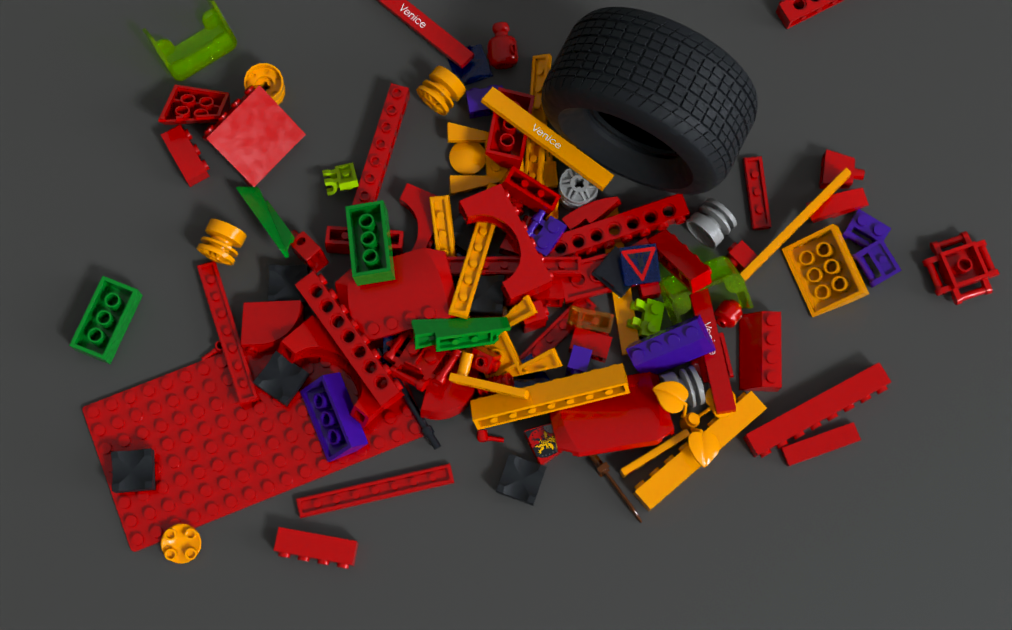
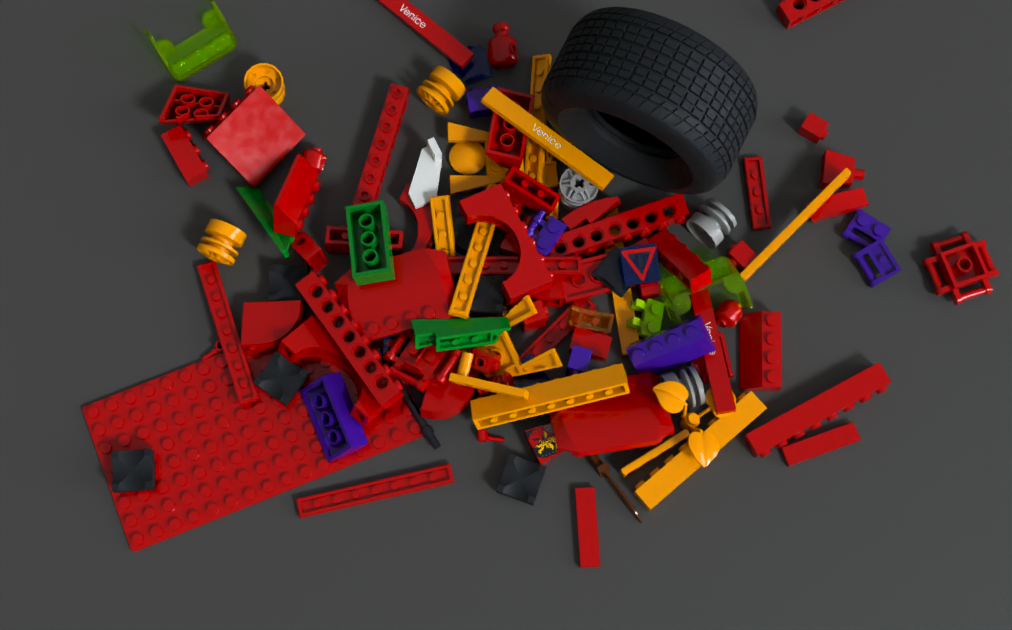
green brick [69,276,143,364] -> none
light orange dish [161,524,201,564] -> none
red brick [273,527,359,569] -> none
lime plate [322,162,359,196] -> none
light orange slope [782,224,869,317] -> none
none -> red slope [273,154,321,238]
none -> red head [302,146,327,173]
none -> white piece [408,137,442,209]
none -> red tile [575,487,600,568]
none -> red brick [798,112,829,144]

